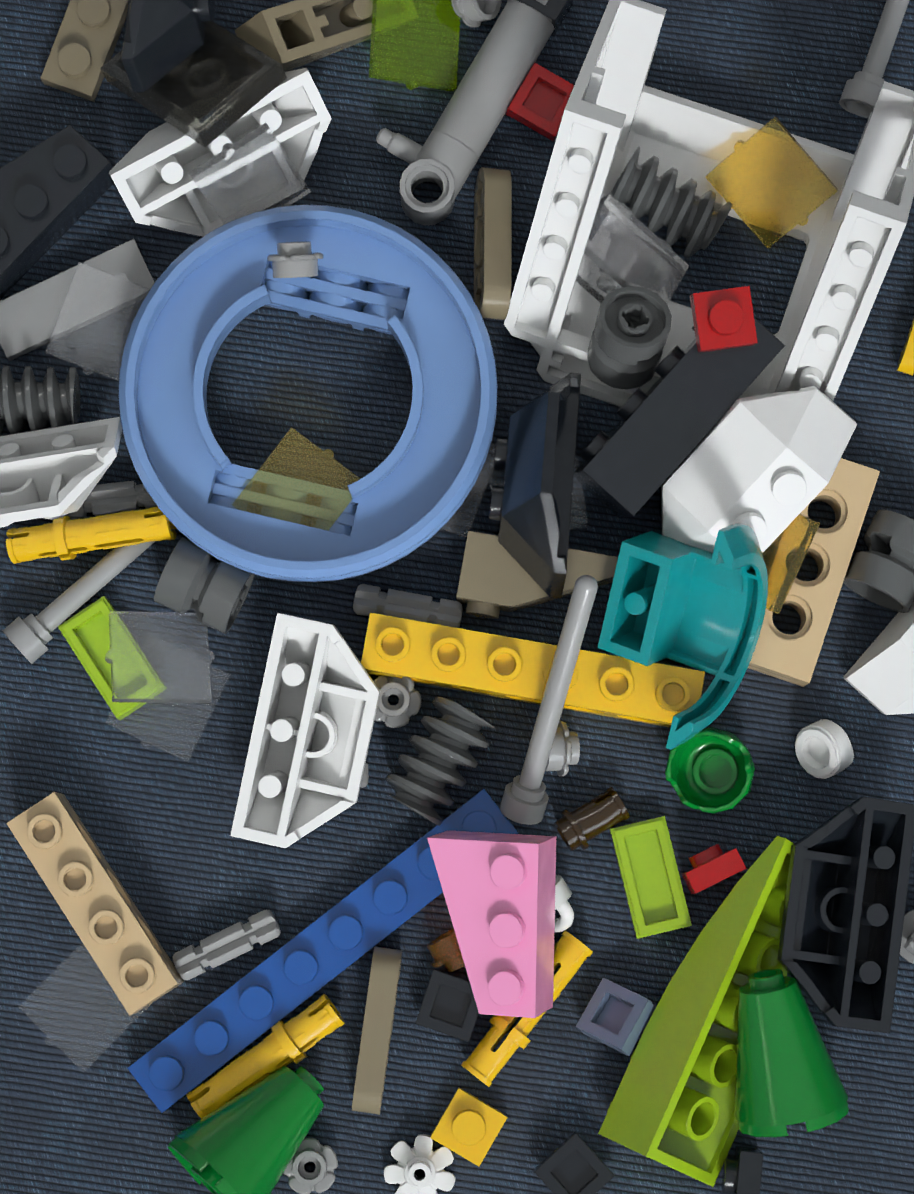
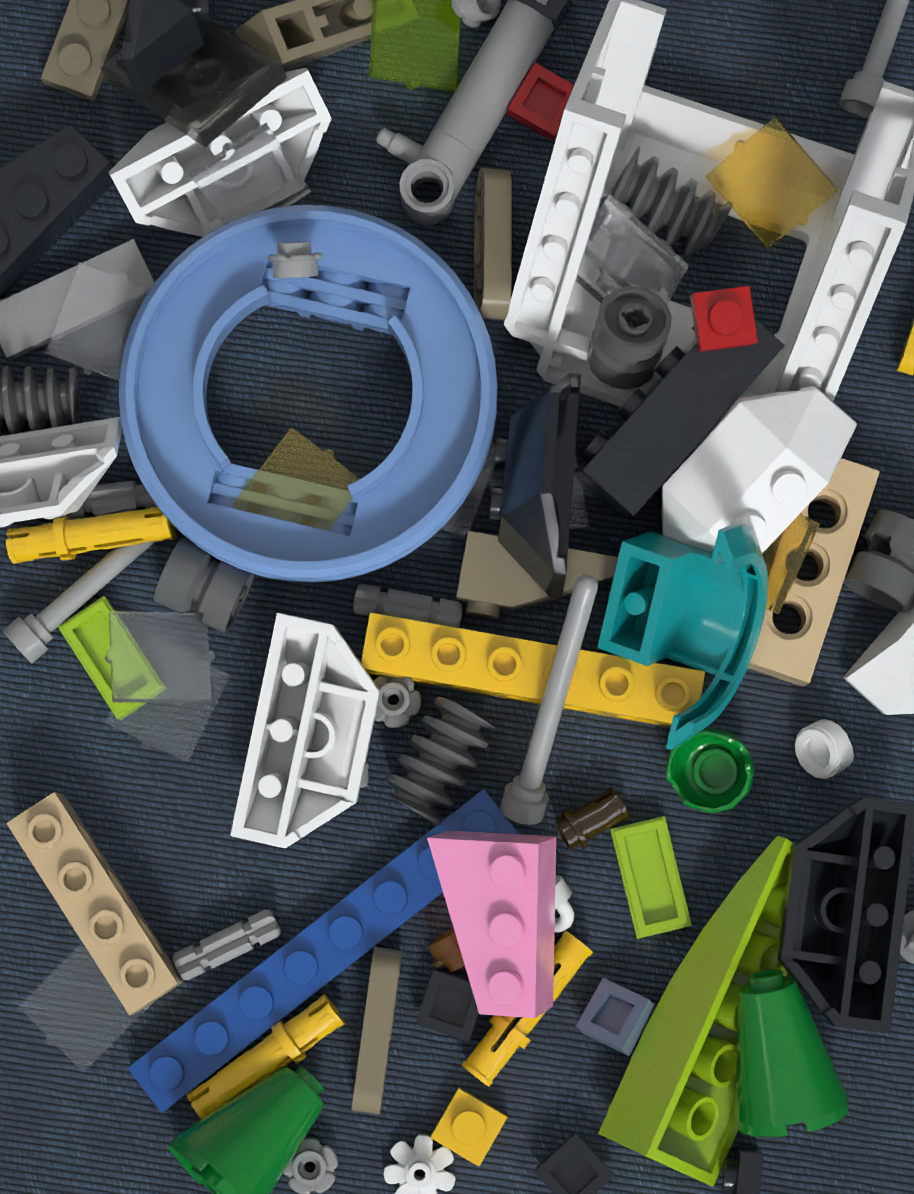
light grey plate [545,721,580,776] -> none
red plate [681,843,746,894] -> none

